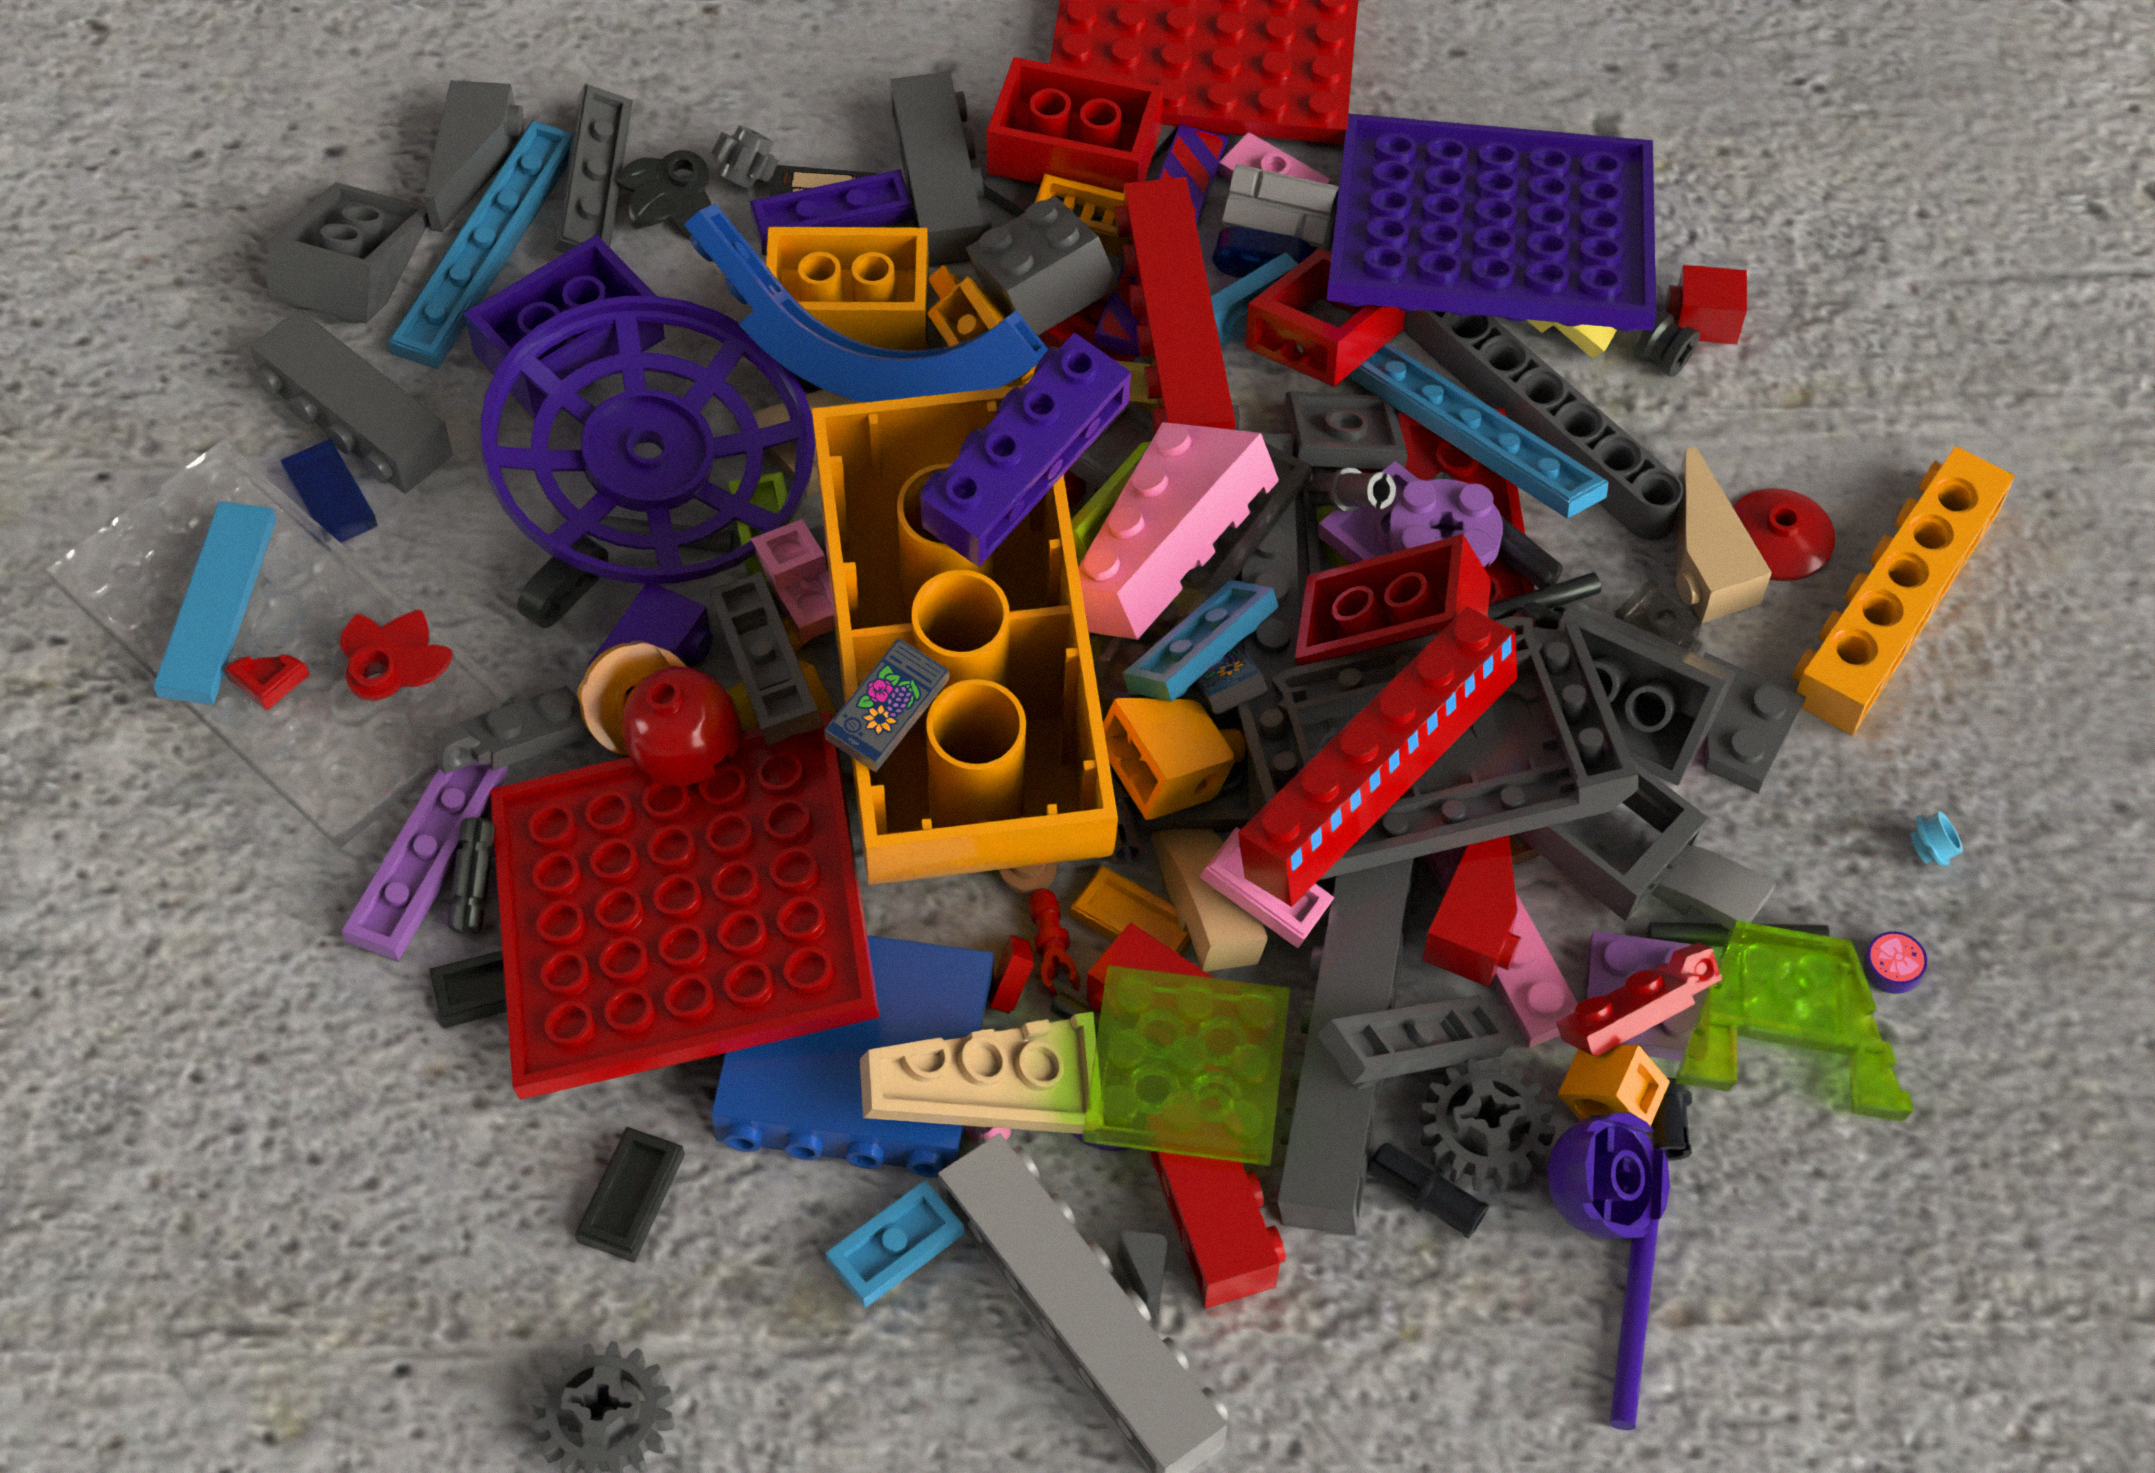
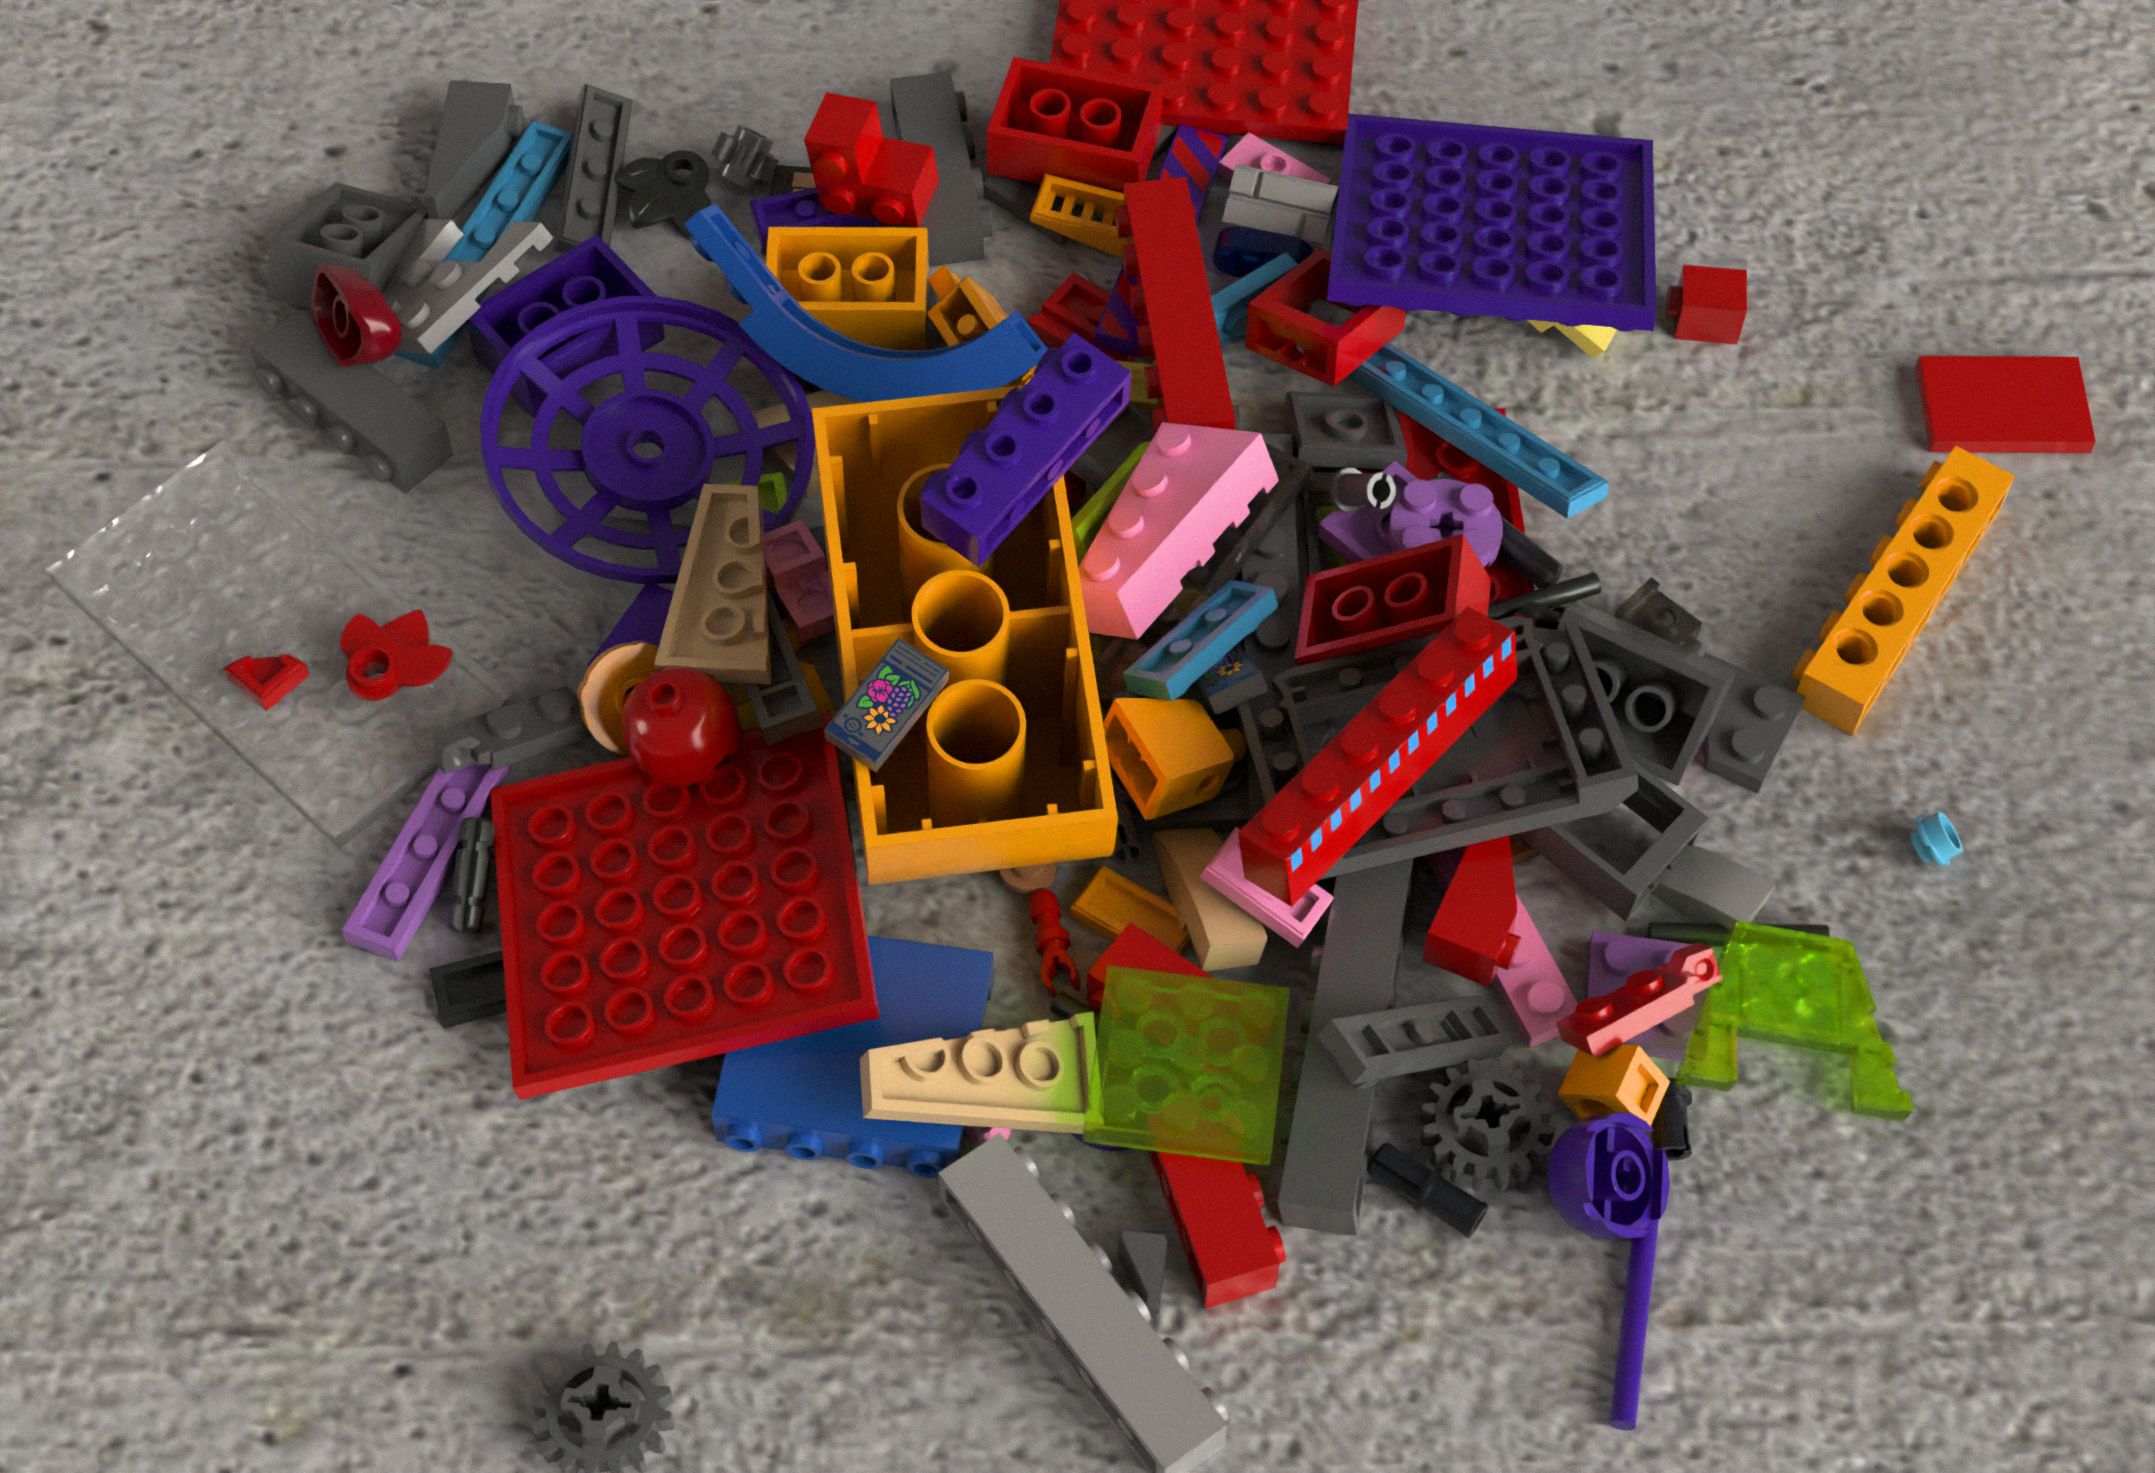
dark azure tile [153,501,277,705] -> none
clear blue tile [280,438,378,549] -> none
pearl dark grey beam [517,536,608,628] -> none
pearl dark grey tile [575,1126,685,1263] -> none
dark azure plate [825,1180,964,1309] -> none
dark grey brick [965,195,1120,336] -> none
red tile [990,934,1034,1014] -> none
dark grey beam [1404,310,1683,540] -> none
pearl dark grey wheel [1634,310,1700,377] -> none
tan slope [1676,446,1772,623] -> none
red dish [1733,488,1835,581] -> none
tile [1863,931,1927,994] -> none
none -> dark red piece [311,264,402,366]
none -> light grey wing [382,219,554,354]
none -> tan wing [654,484,771,685]
none -> red brick [804,92,939,228]
none -> red tile [1915,356,2096,453]

